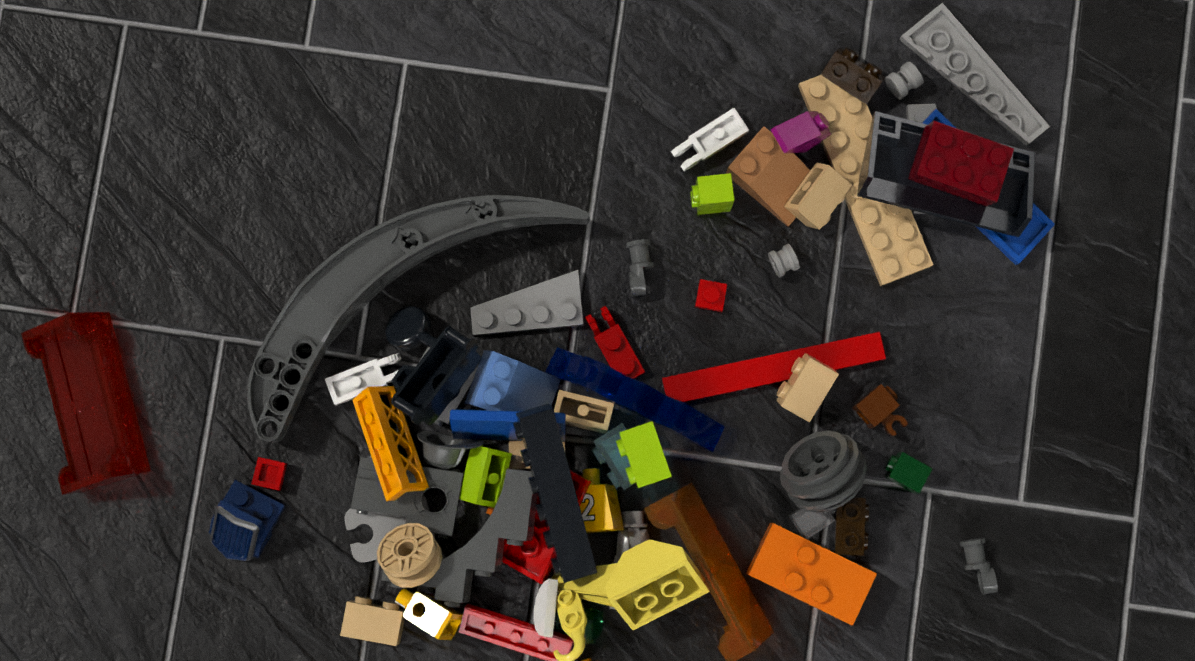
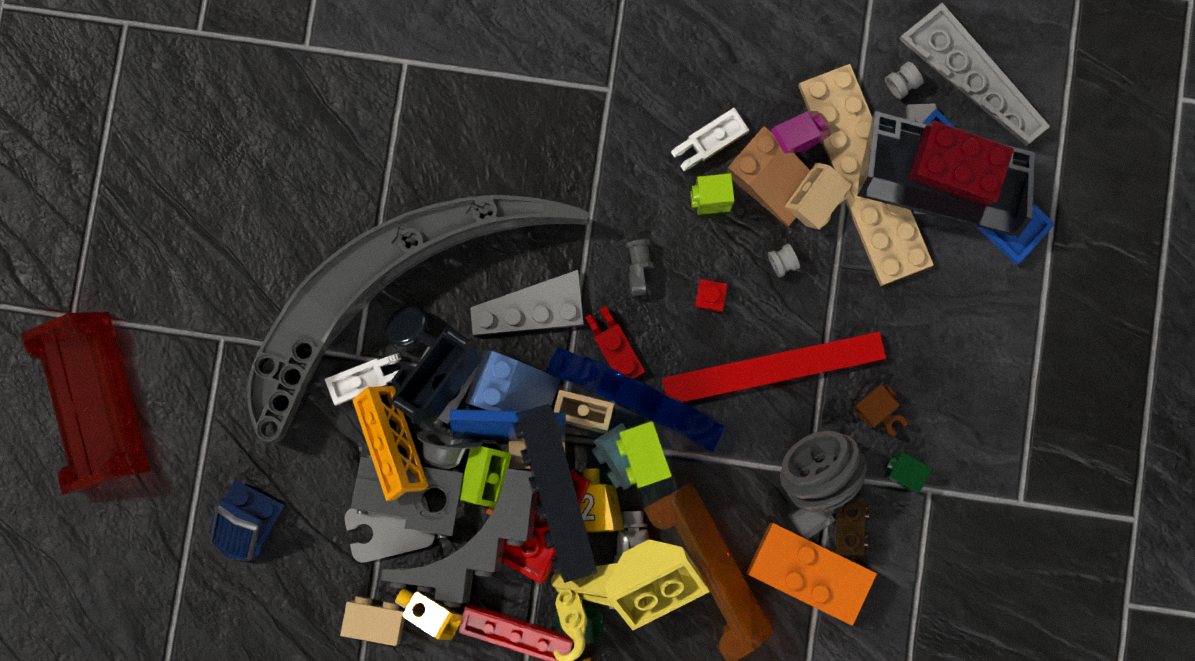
red plate [251,457,288,491] -> none
tan wheel [377,523,442,588] -> none
white tile [534,579,558,638] -> none
tan brick [777,353,839,422] -> none
dark brown bracket [822,47,885,104] -> none
dark grey connector [960,538,998,595] -> none

